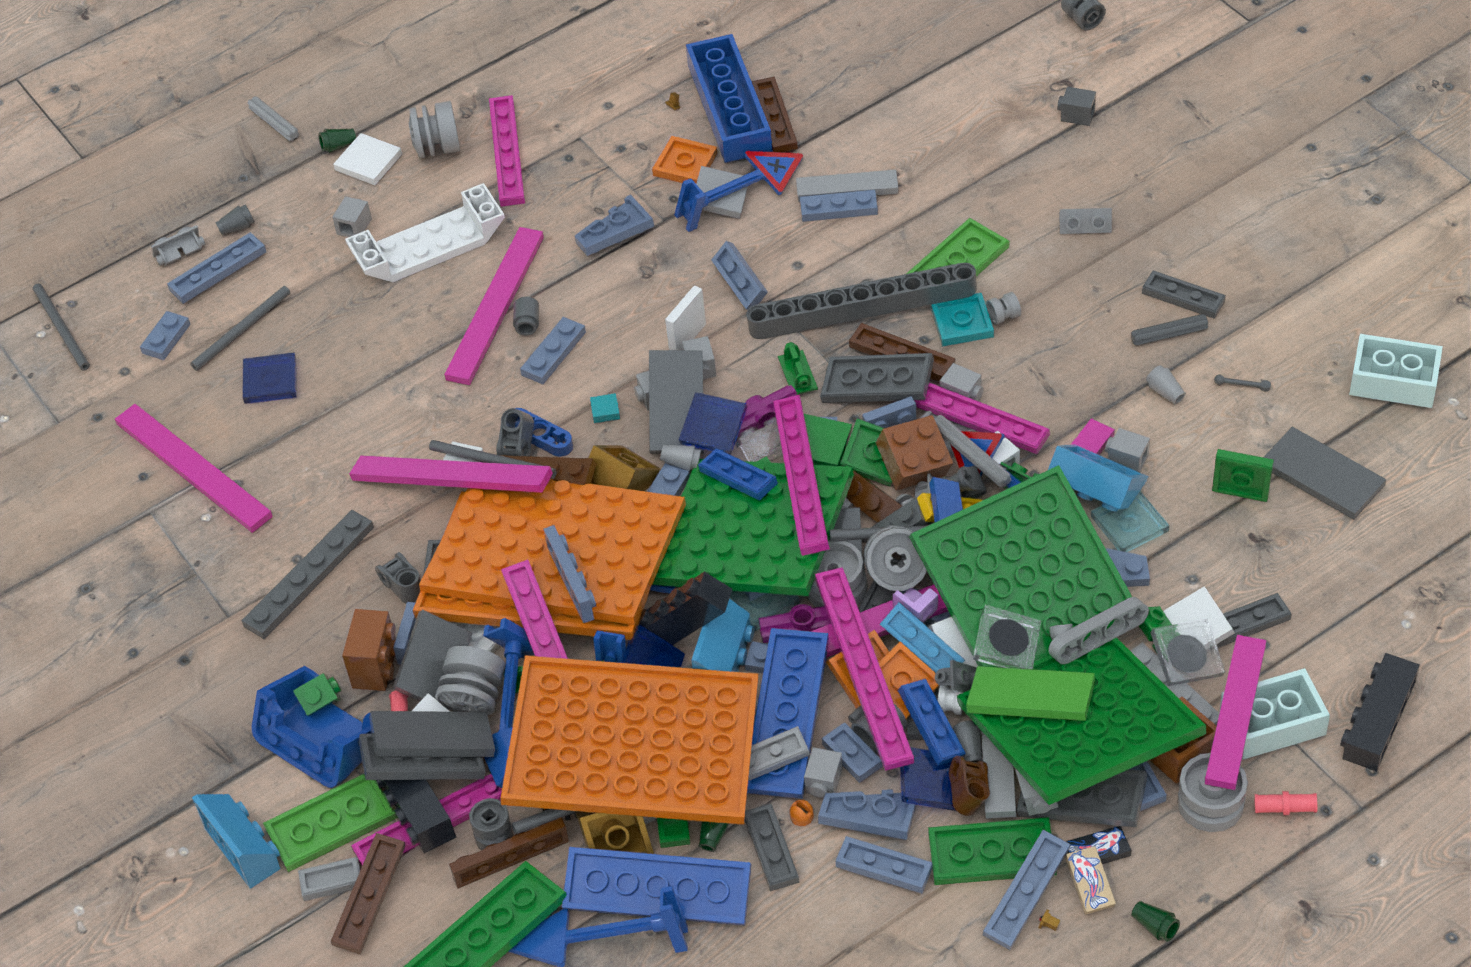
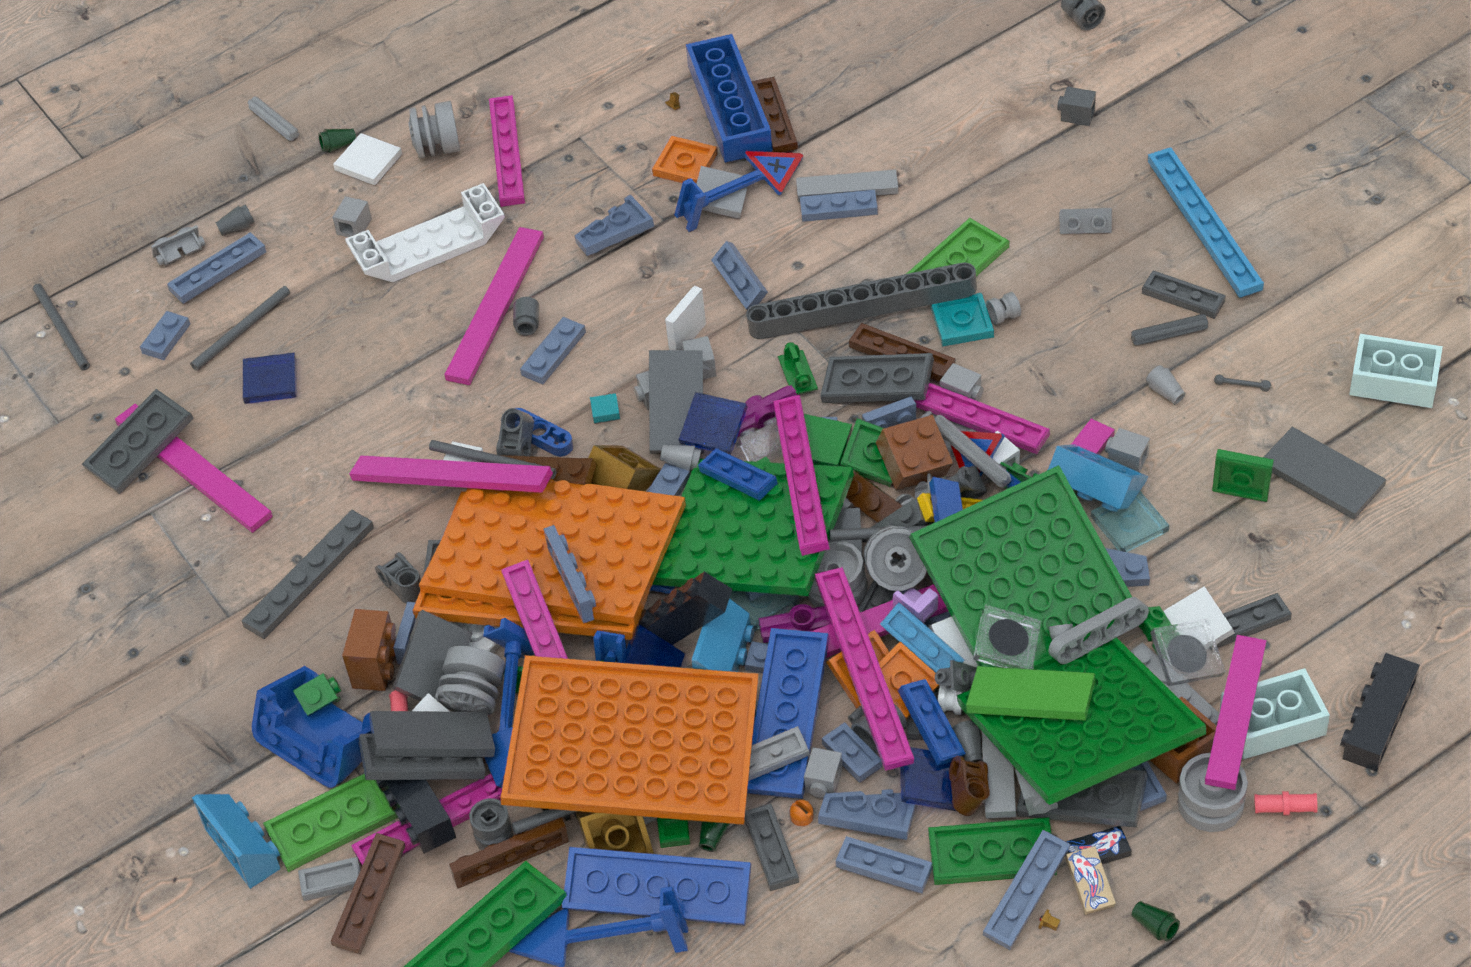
none -> dark grey tile [82,389,194,494]
none -> dark azure plate [1148,147,1264,298]

